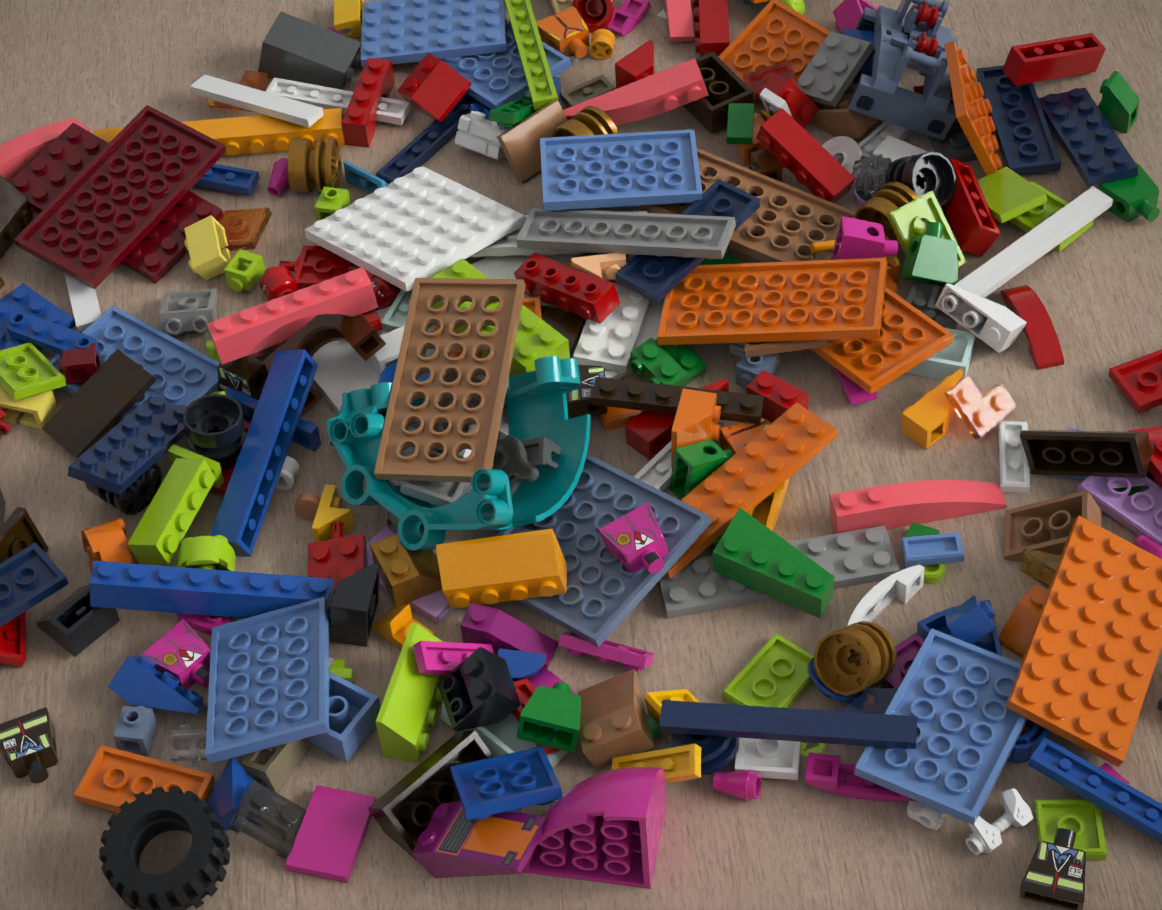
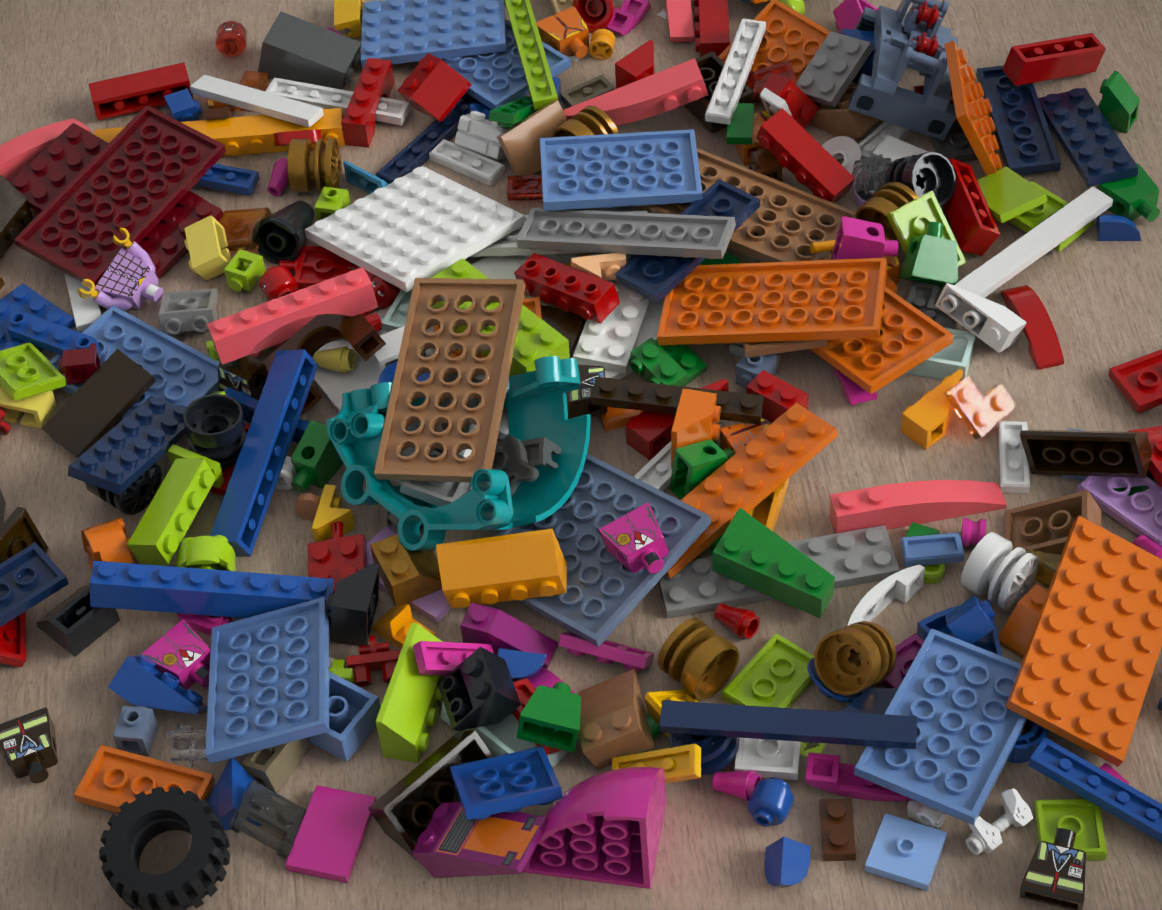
none -> lavender torso [78,228,164,311]
none -> red brick [89,62,194,120]
none -> blue brick [164,89,202,122]
none -> reddish brown tile [203,105,235,120]
none -> clear red head [216,21,247,57]
none -> black cone [252,201,315,265]
none -> red beam [273,129,322,146]
none -> green torso [291,420,343,493]
none -> light yellow cone [314,346,357,374]
none -> red hips [347,635,401,687]
none -> white tile [429,139,505,186]
none -> clear red plate [507,175,543,201]
none -> pearl gold wheel [657,617,740,700]
none -> white tile [705,19,766,125]
none -> red cone [714,603,760,639]
none -> blue head [747,777,794,827]
none -> blue brick [764,836,811,887]
none -> reddish brown plate [819,798,856,861]
none -> light blue plate [865,813,947,891]
none -> dark pink wheel [961,518,986,547]
none -> white wheel [961,532,1039,611]
none -> blue brick [1096,214,1141,241]

